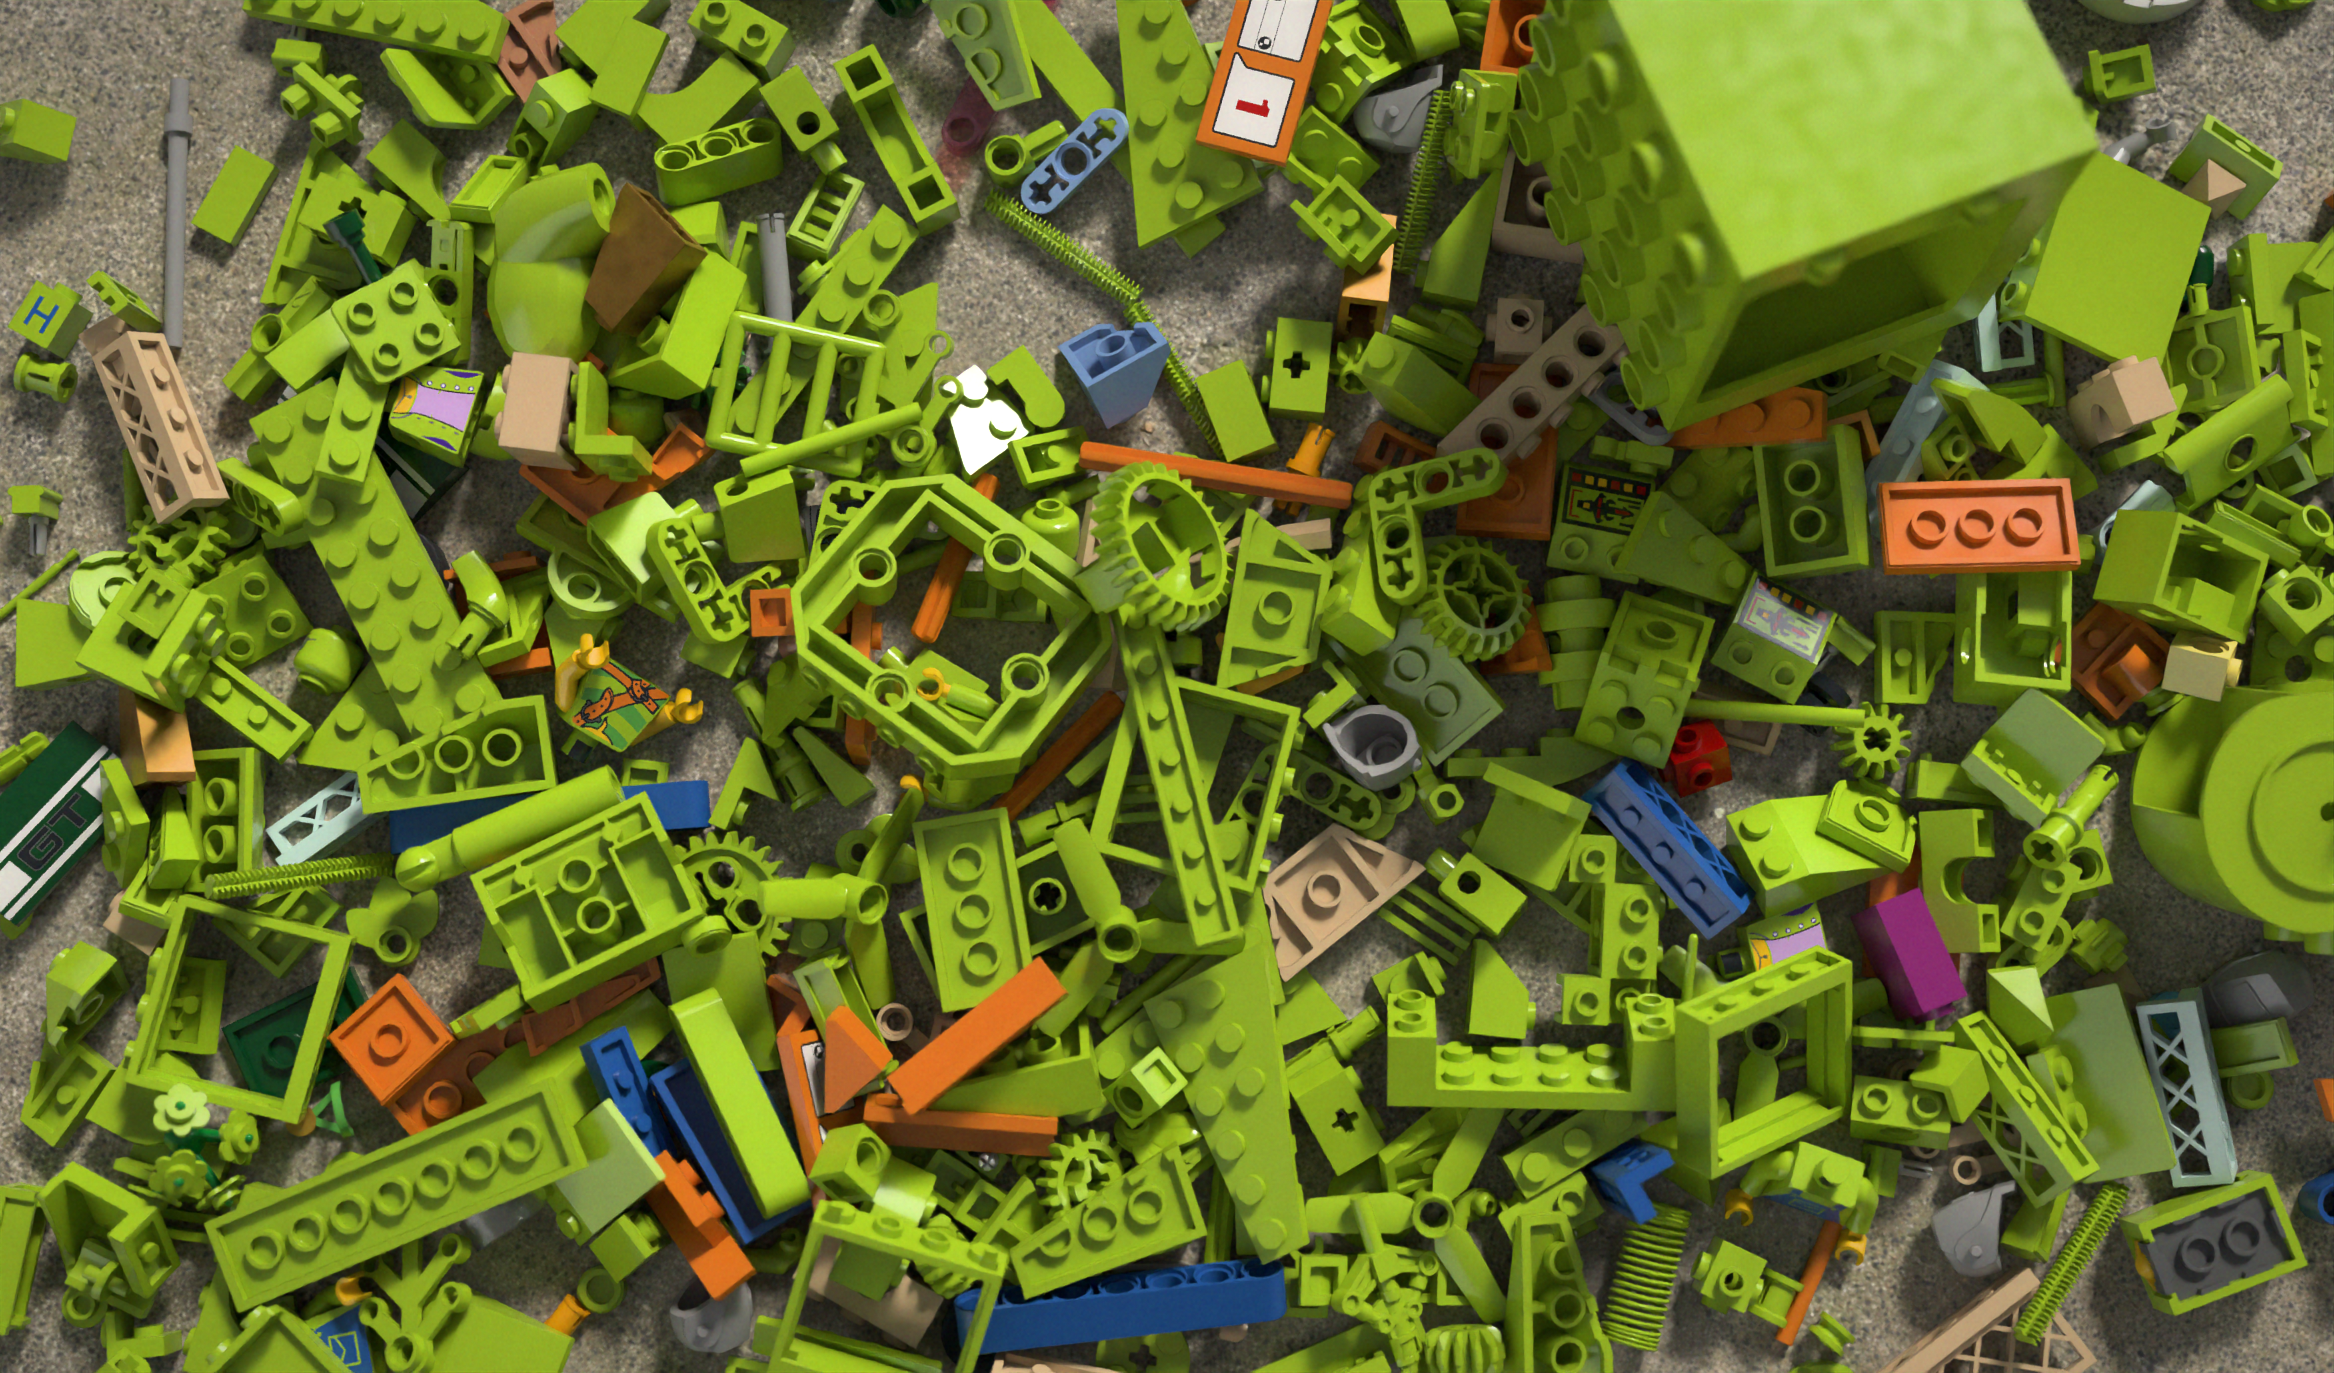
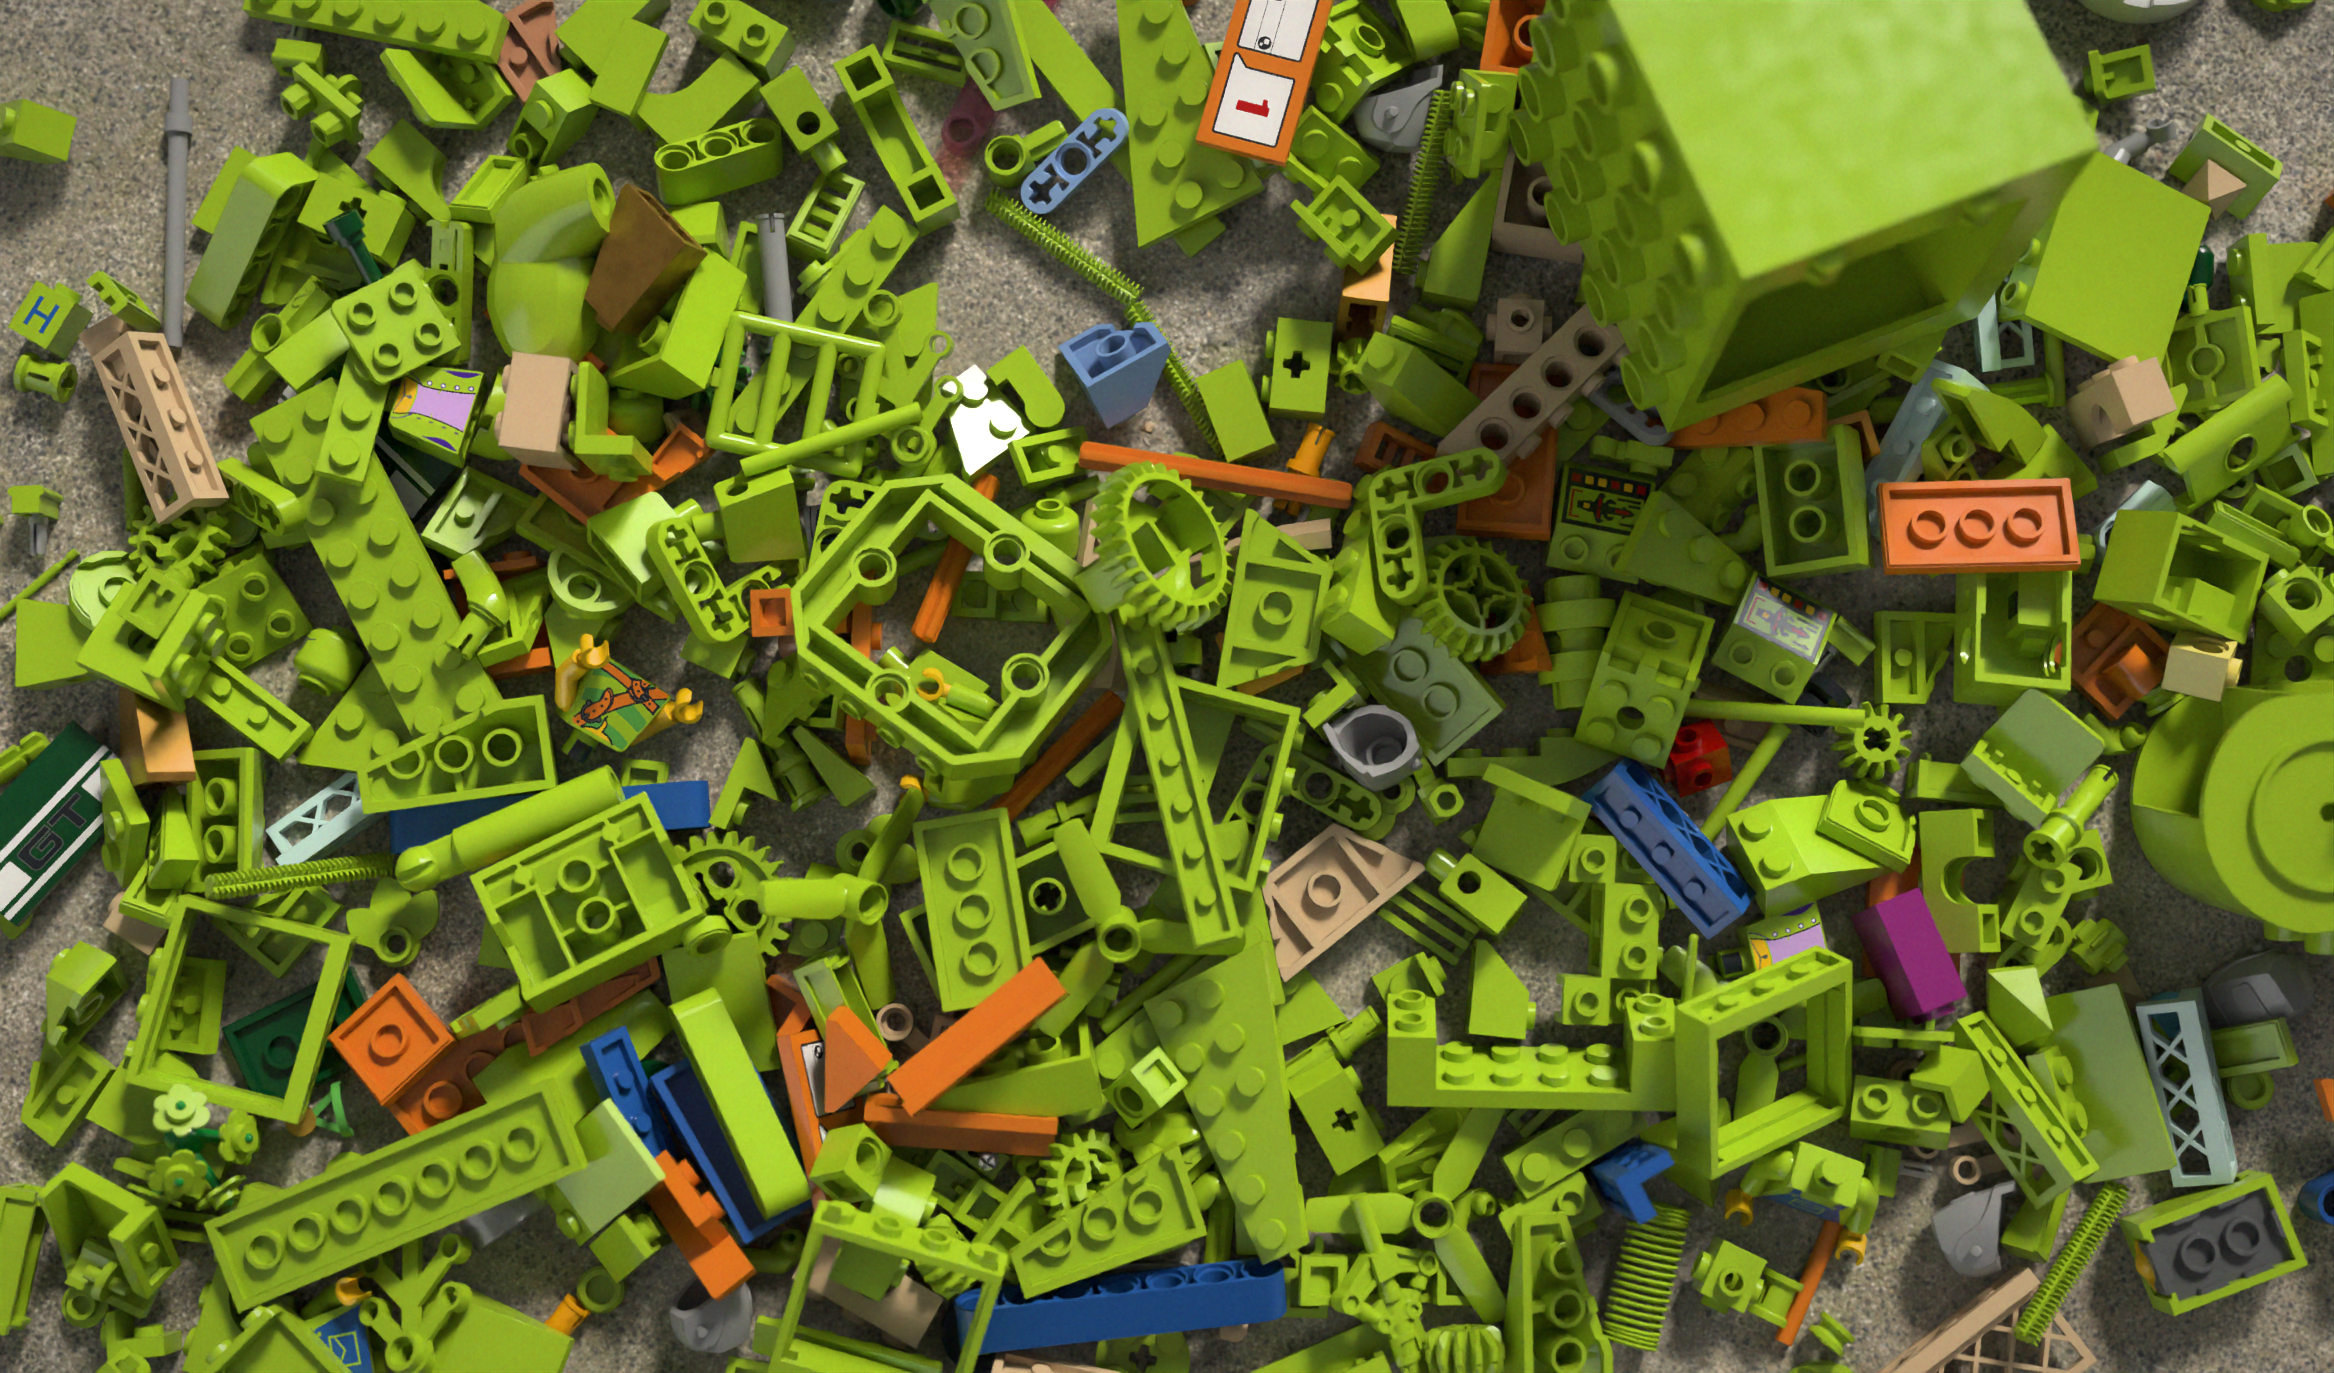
none -> lime beam [185,152,319,331]
none -> lime wing [421,466,536,560]
none -> lime tile [881,19,971,89]
none -> lime arm [1192,1171,1230,1212]
none -> lime bar [1700,723,1791,844]

